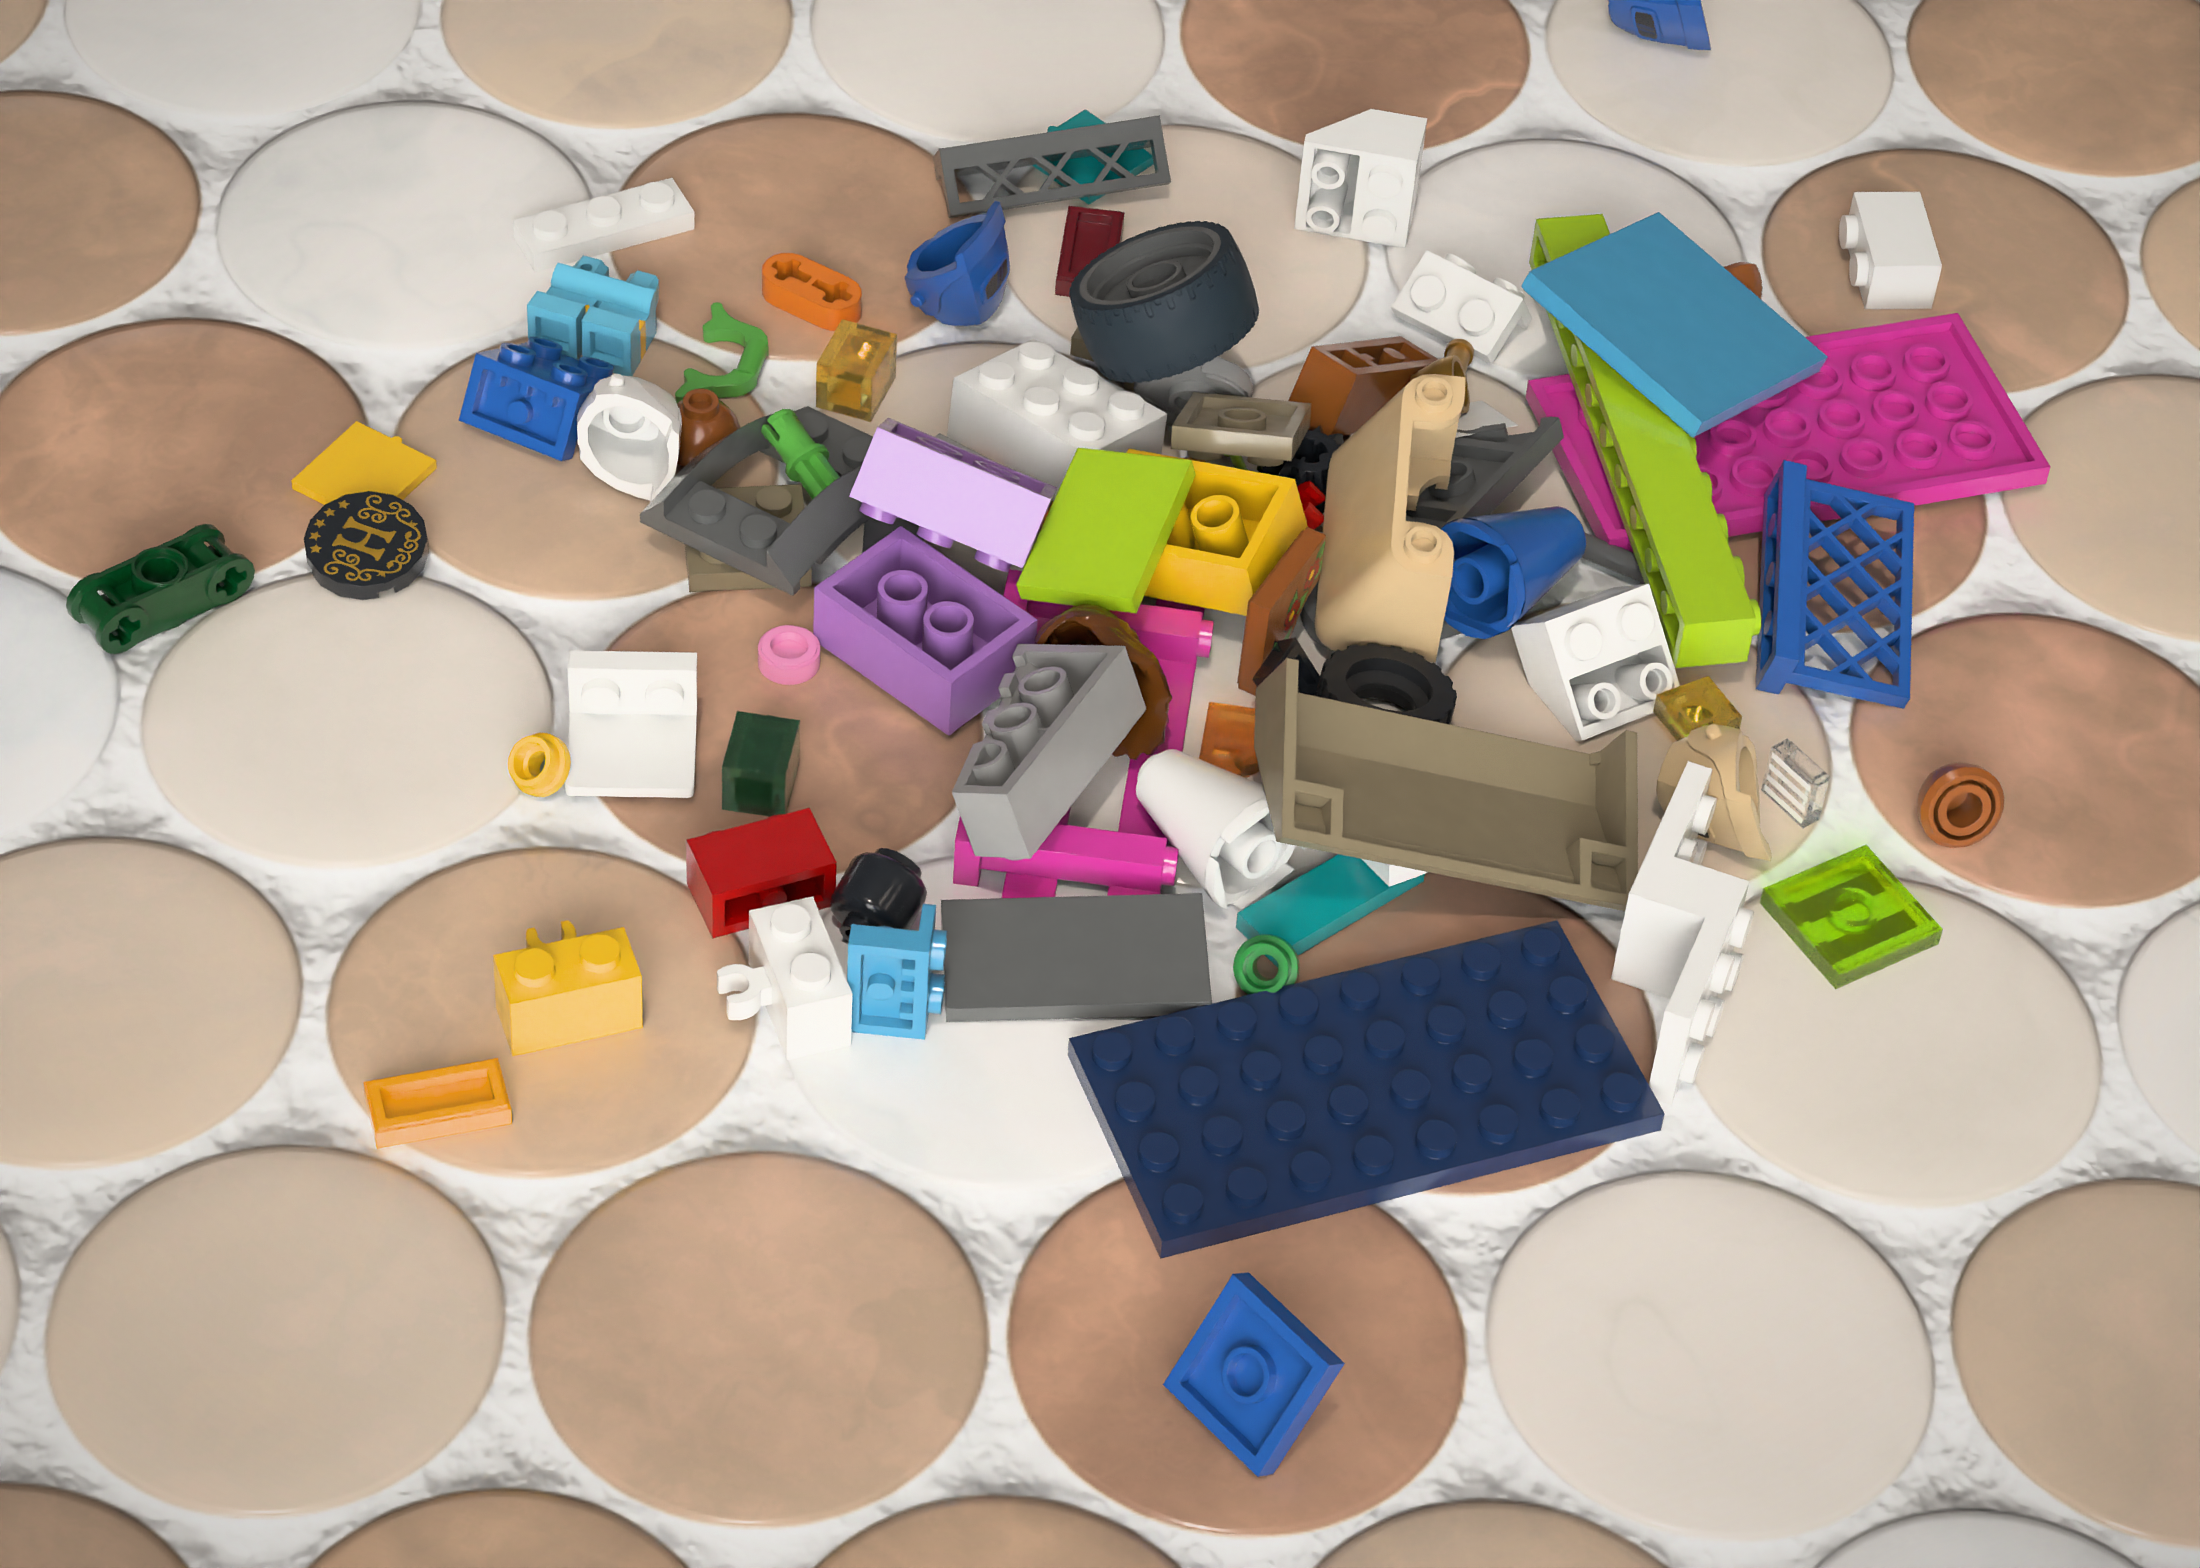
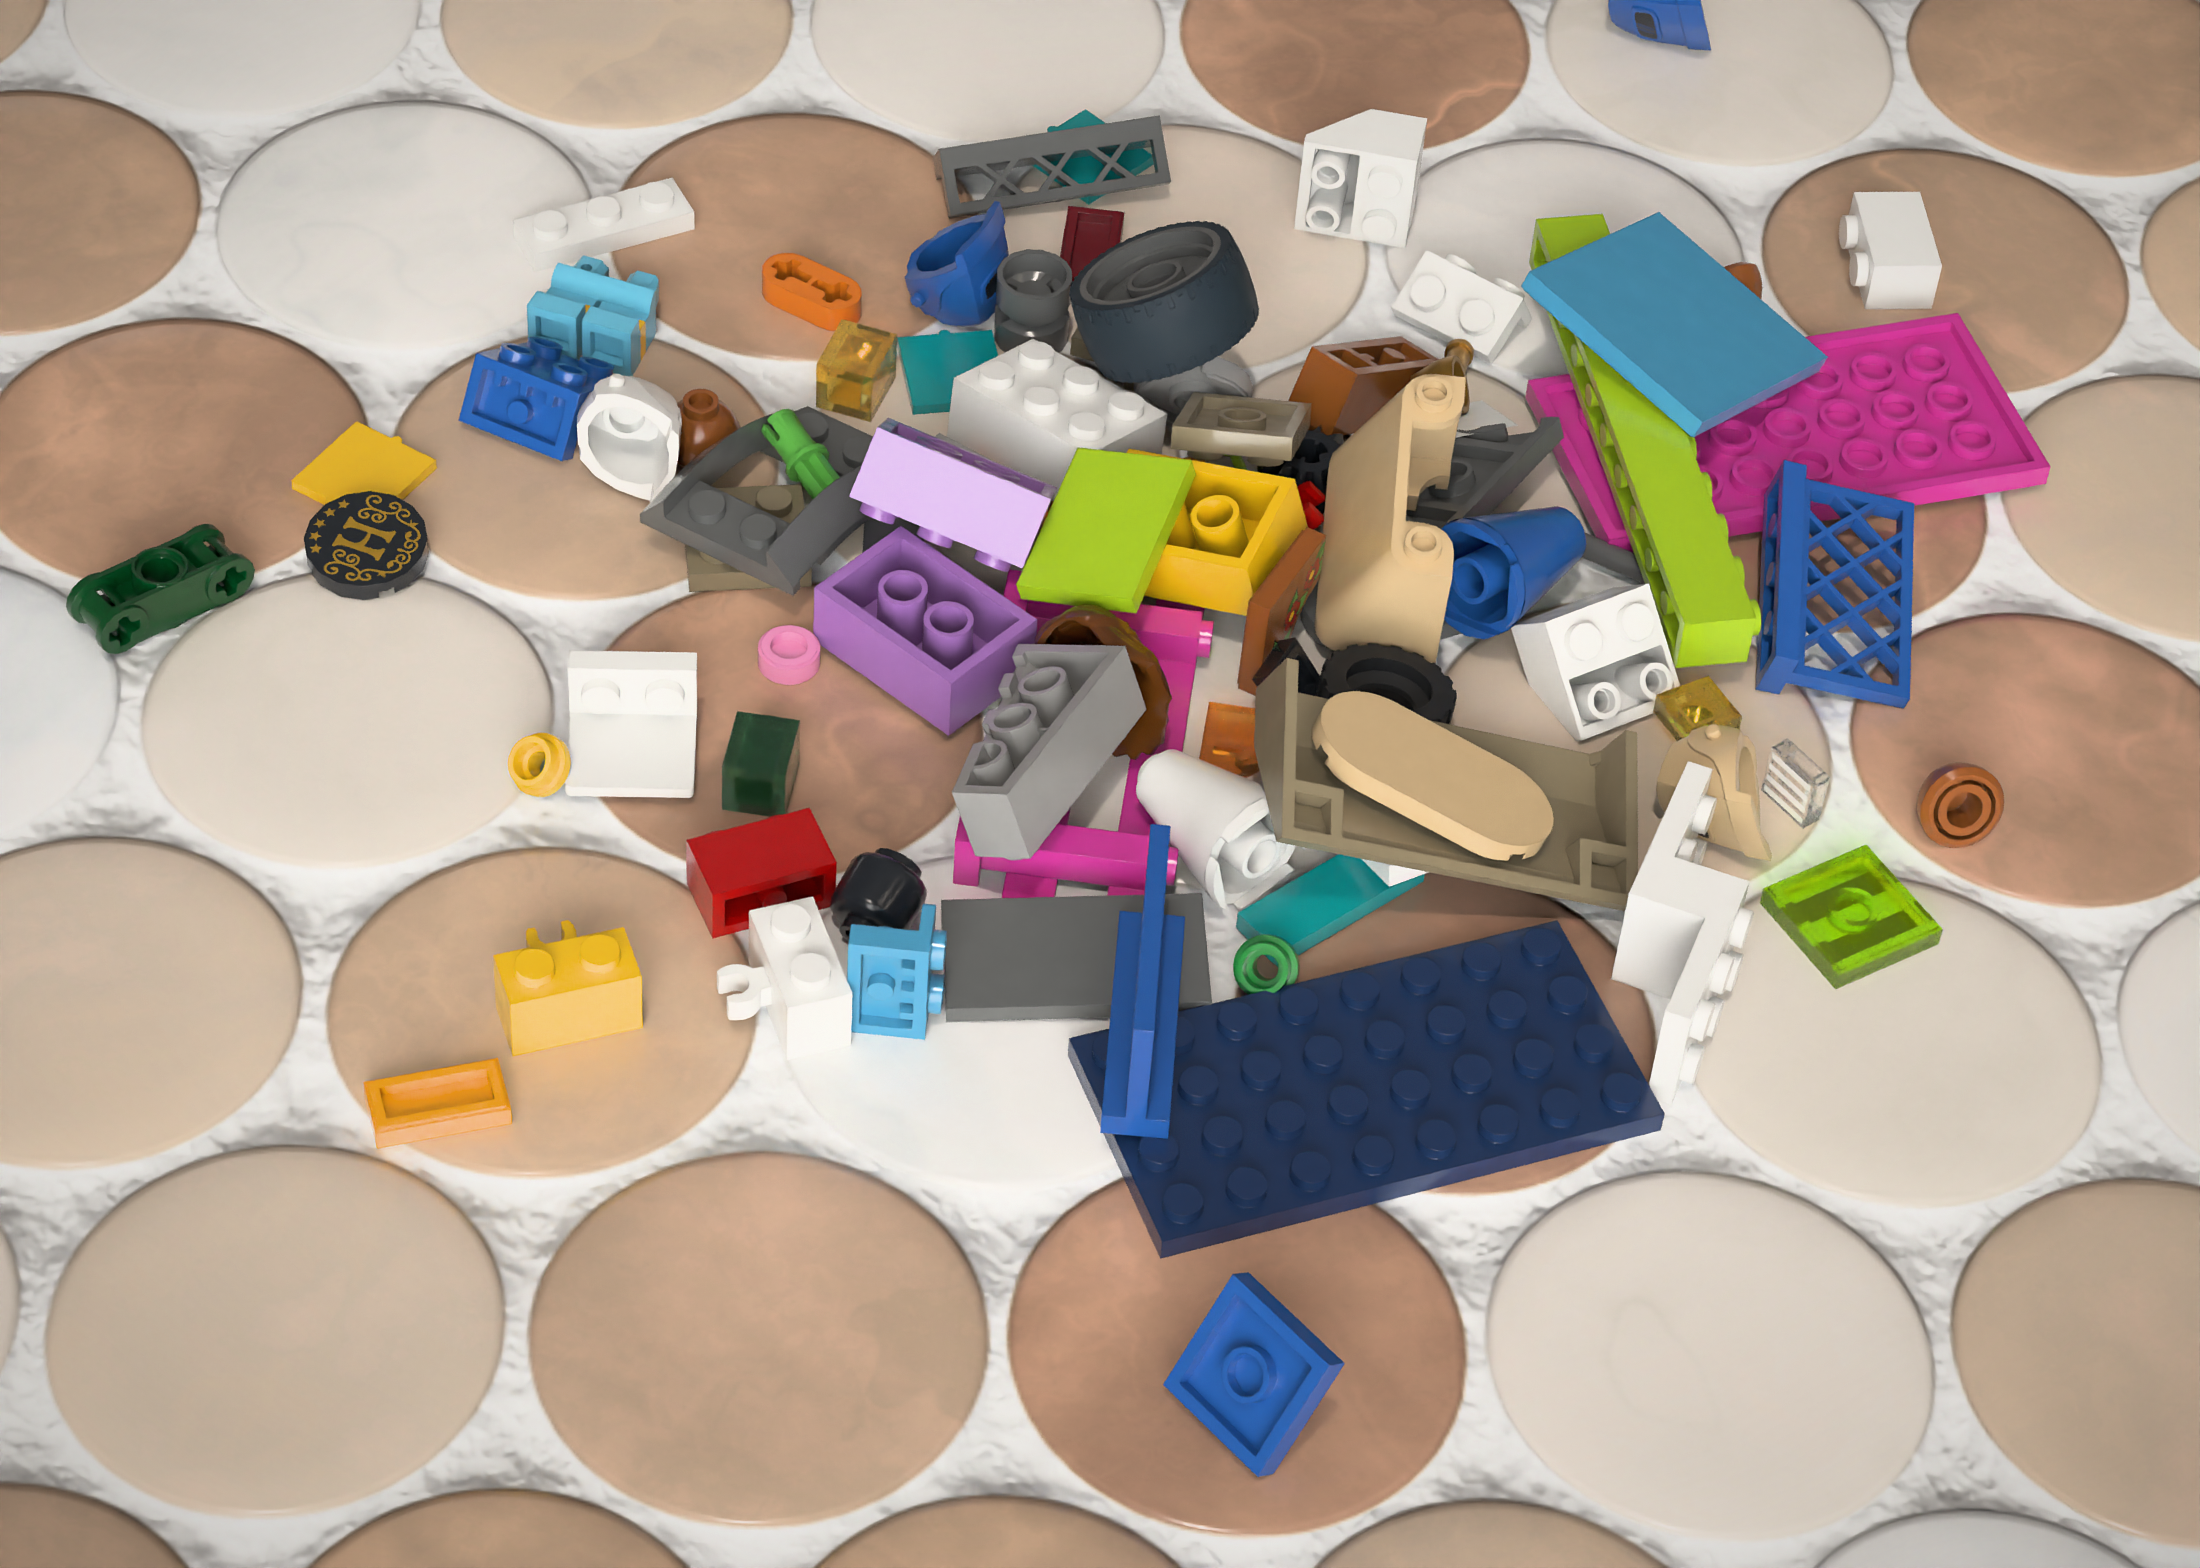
bright green helmet [675,302,769,403] -> none
none -> teal piece [897,330,998,415]
none -> dark grey wheel [994,249,1072,353]
none -> blue fence [1100,824,1185,1139]
none -> tan tile [1312,691,1554,861]

